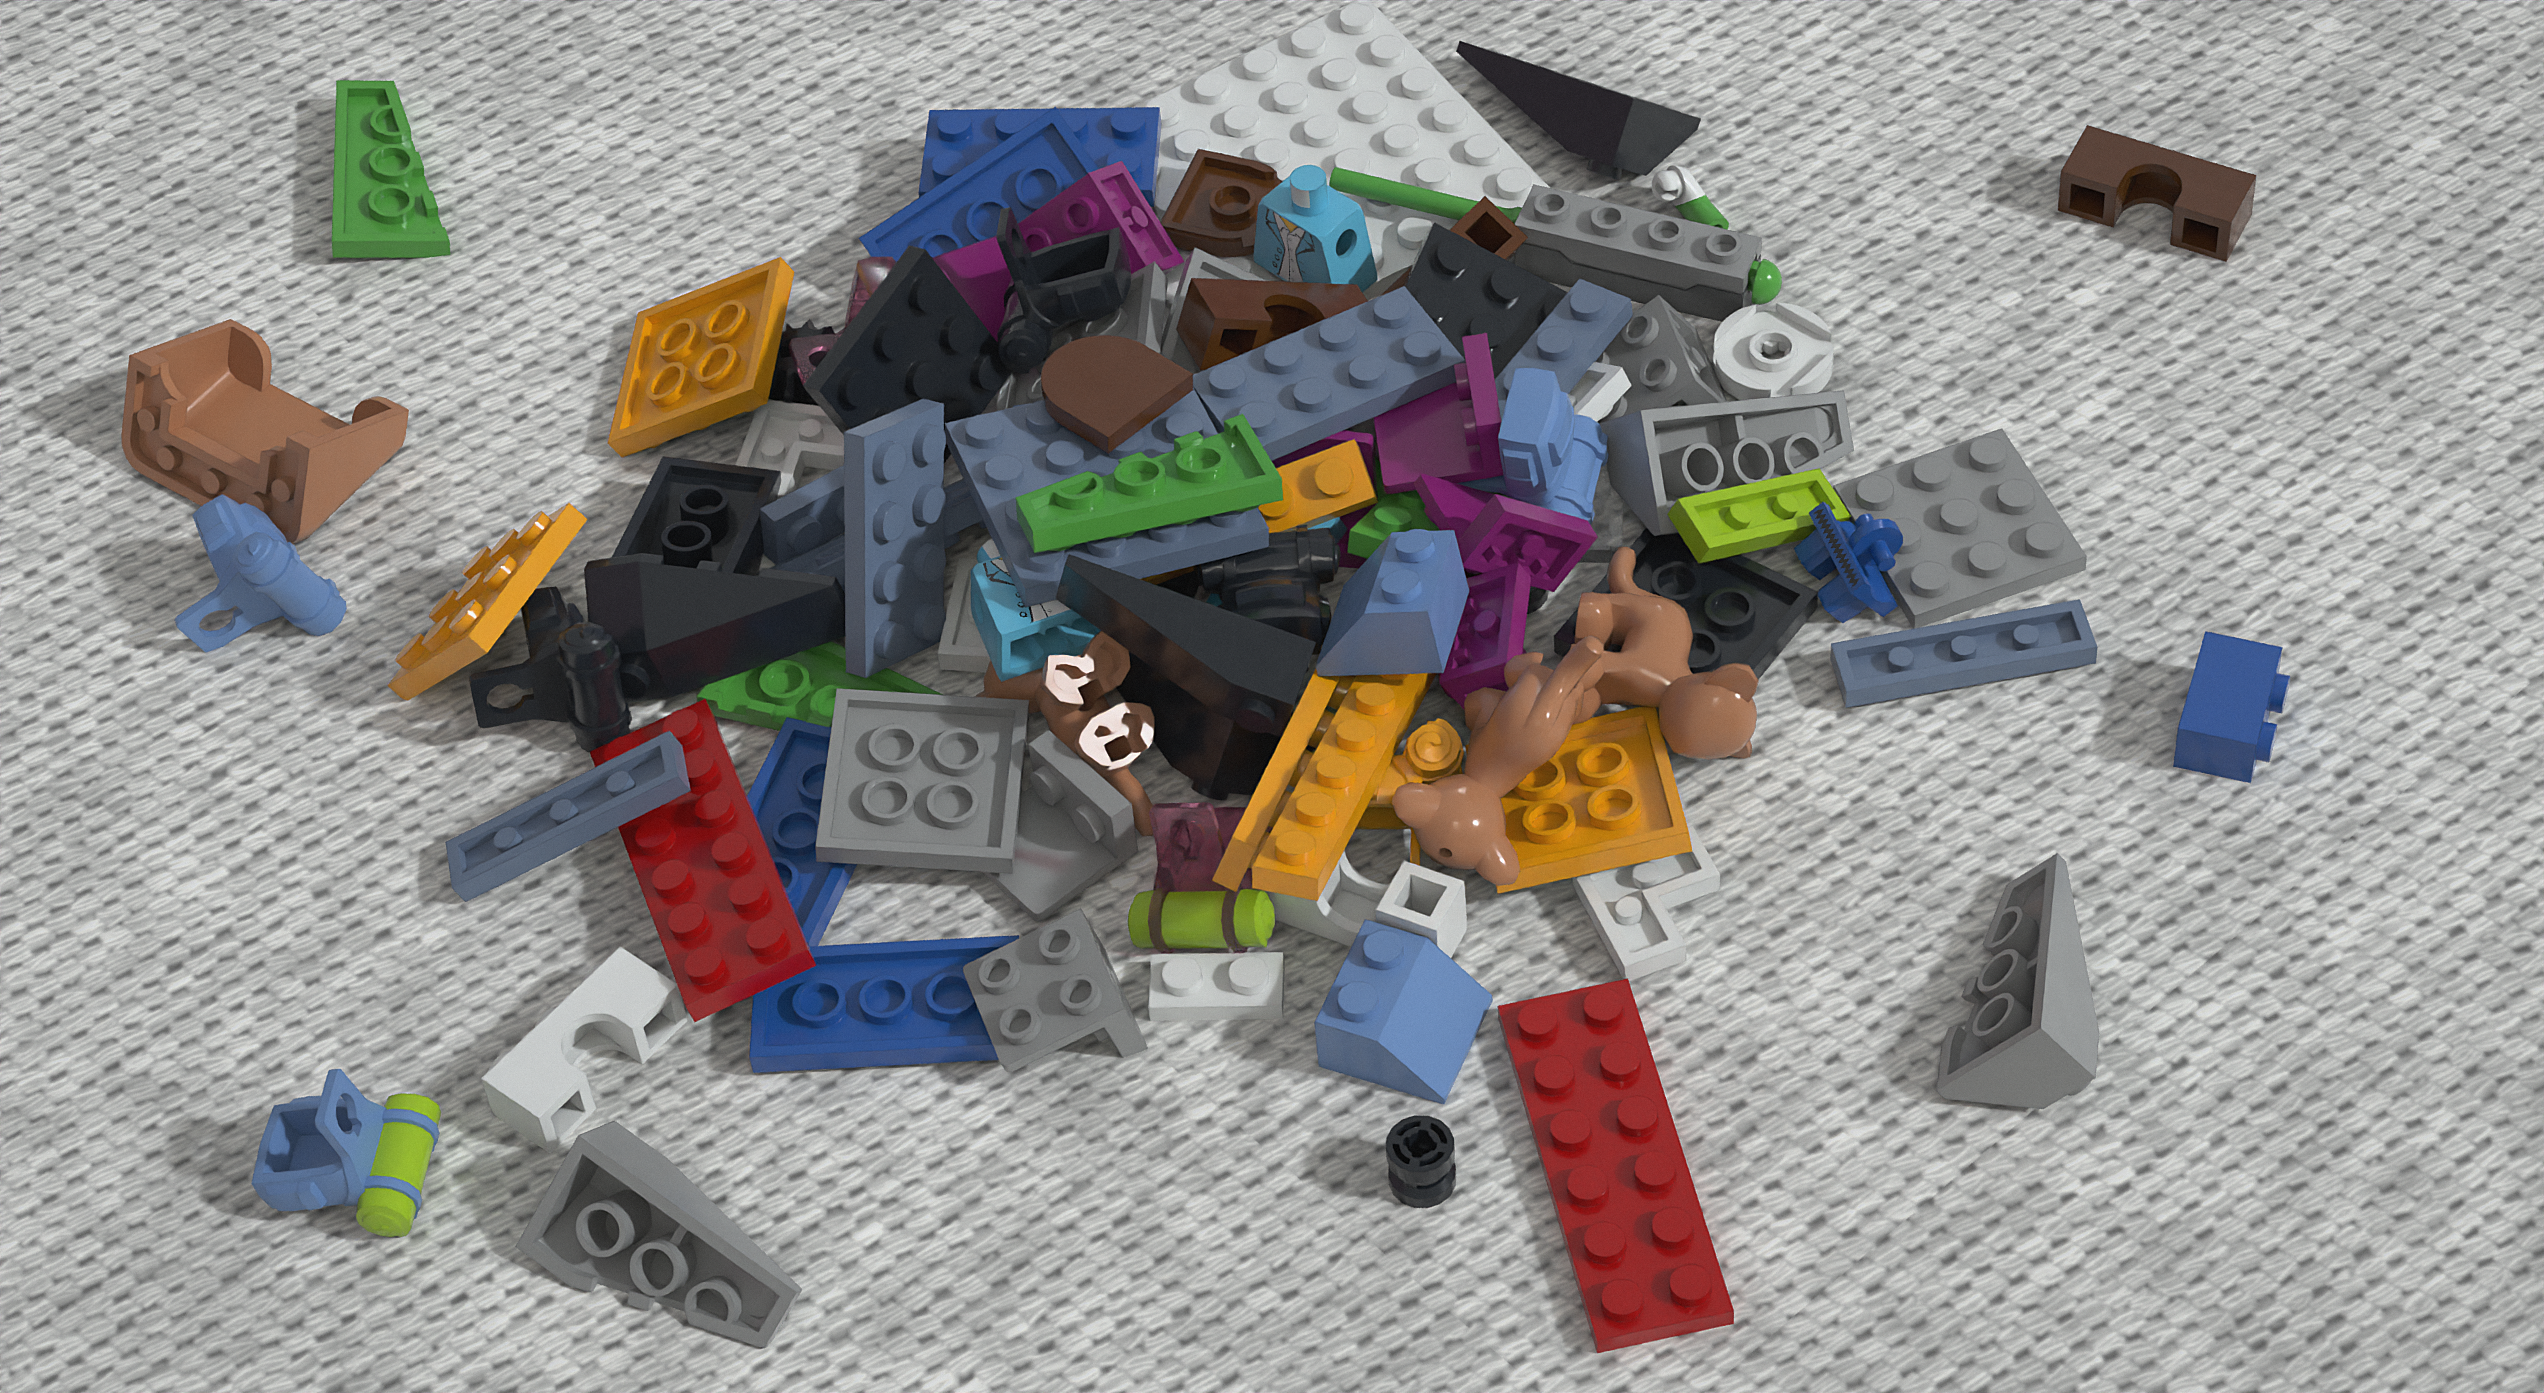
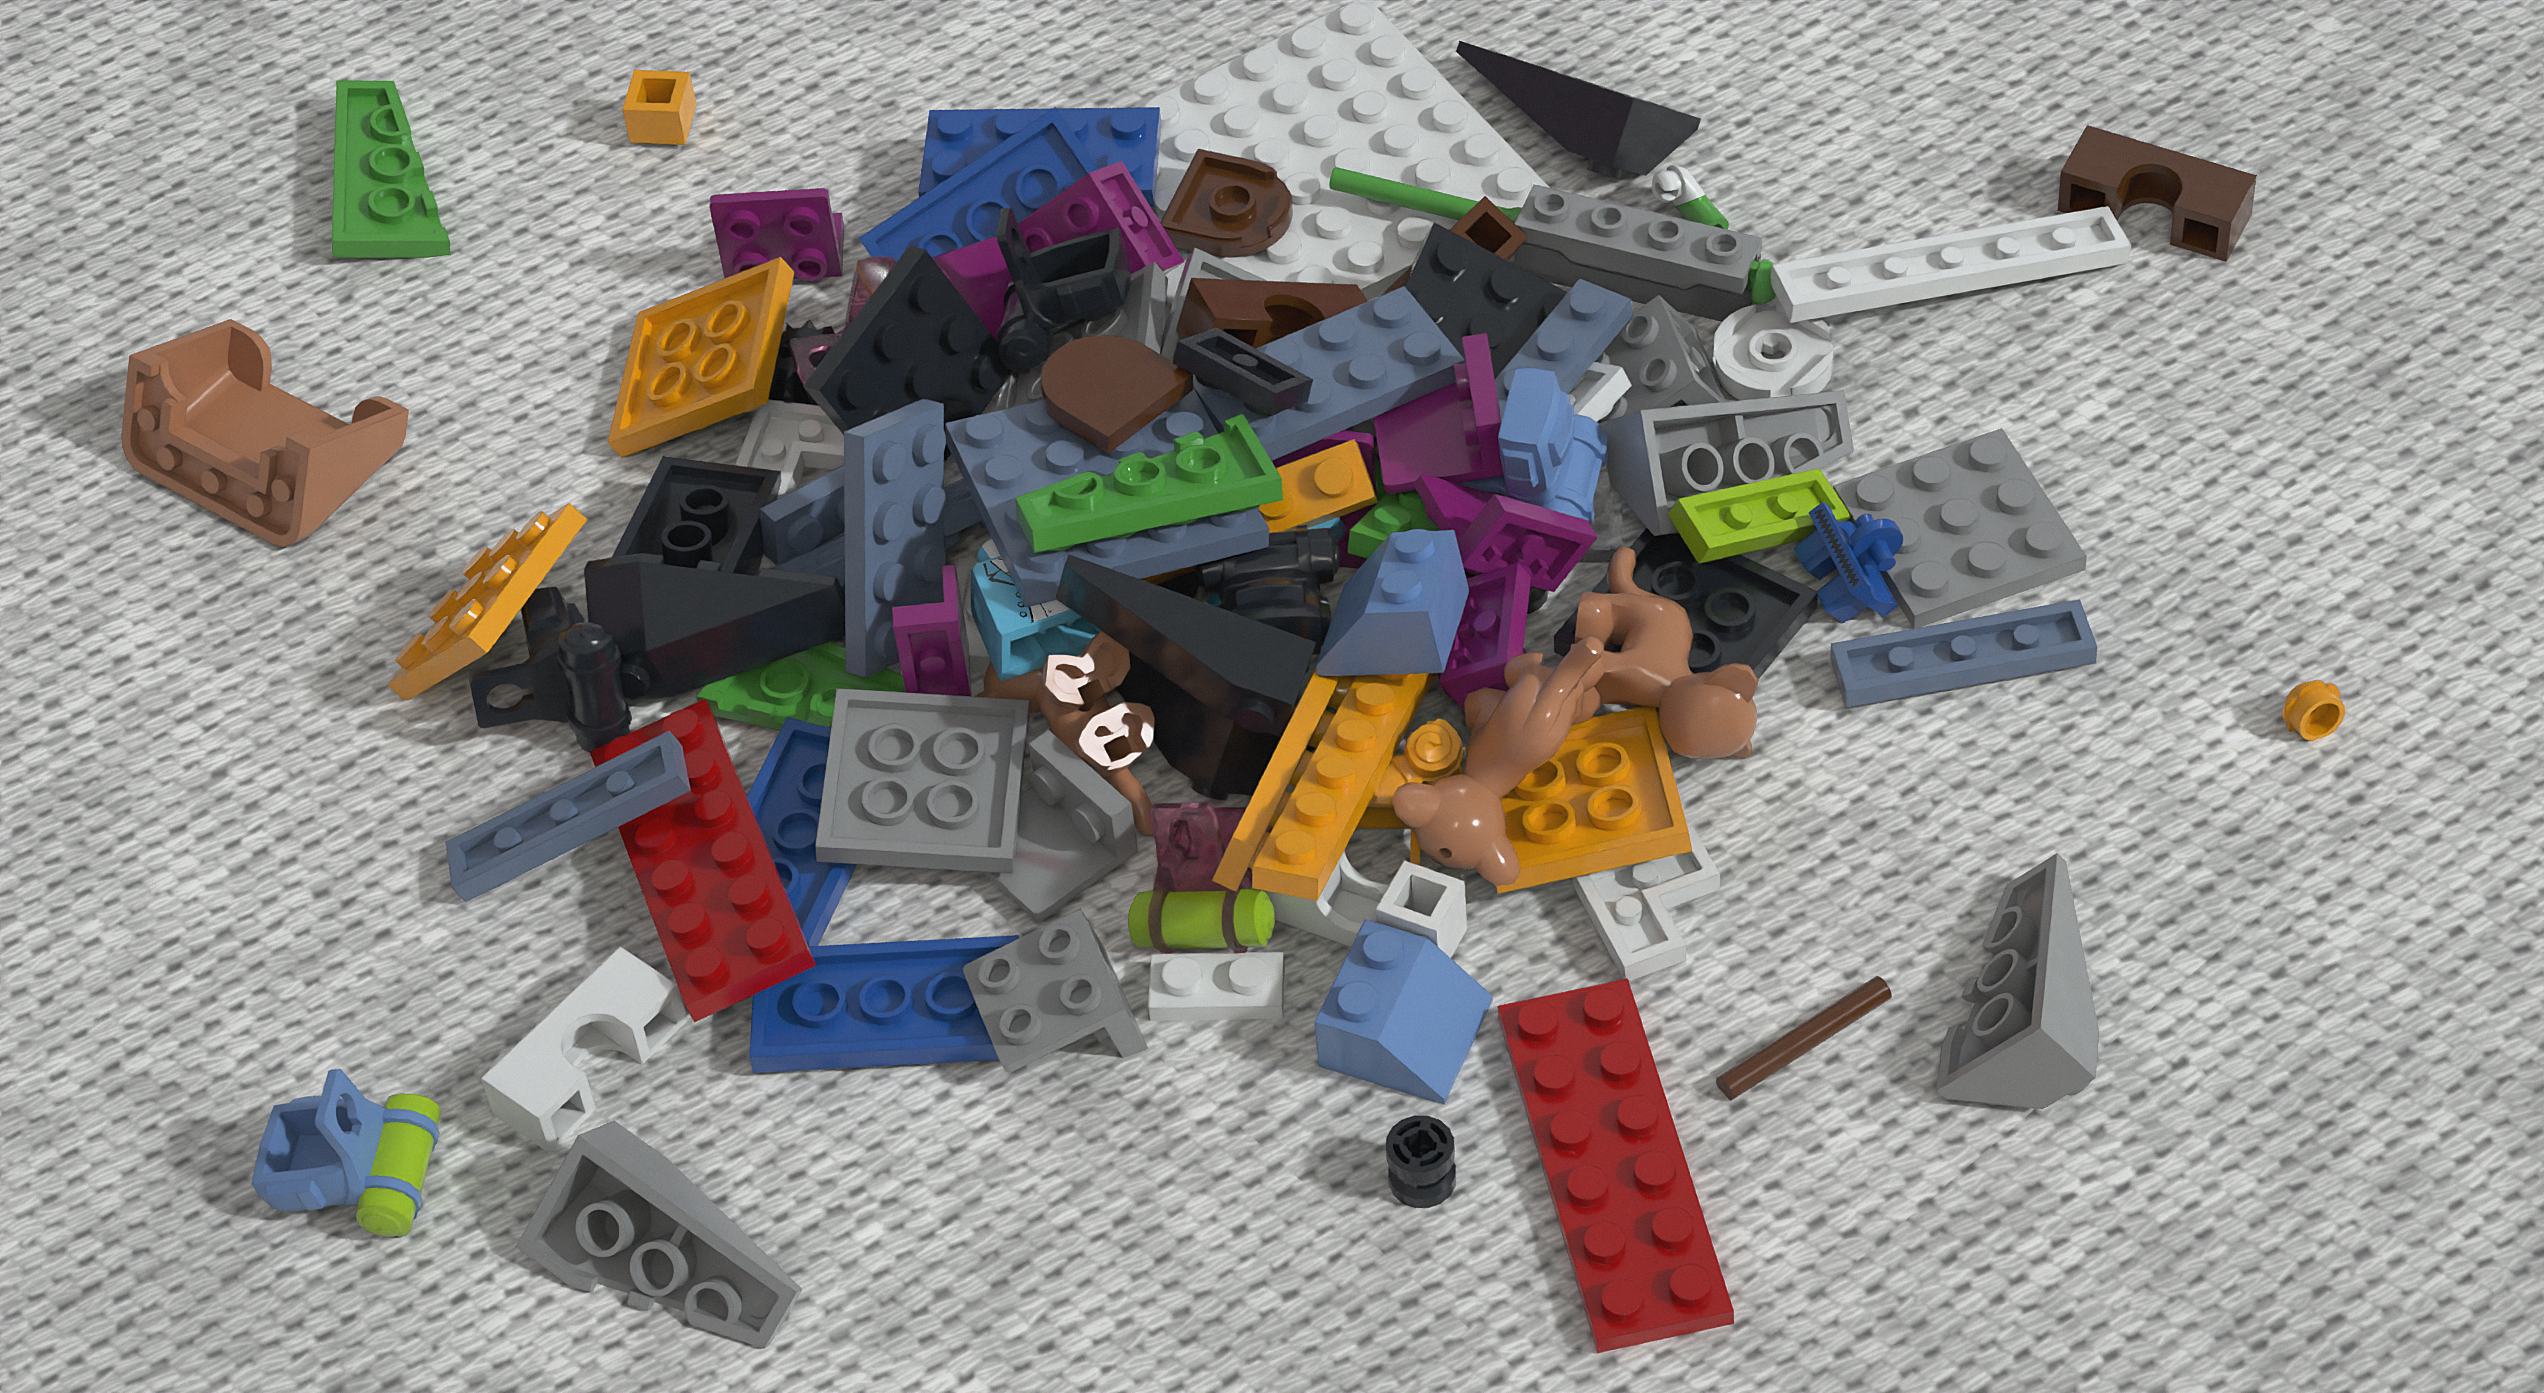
medium blue piece [175,494,347,652] -> none
medium azure torso [1253,165,1378,293] -> none
blue brick [2173,631,2290,783] -> none
none -> light orange plate [622,70,697,145]
none -> magenta bracket [709,188,844,281]
none -> magenta panel [892,564,972,697]
none -> black plate [1173,328,1313,416]
none -> reddish brown bar [1716,976,1892,1101]
none -> white plate [1770,206,2131,323]
none -> light orange plate [2282,680,2345,741]

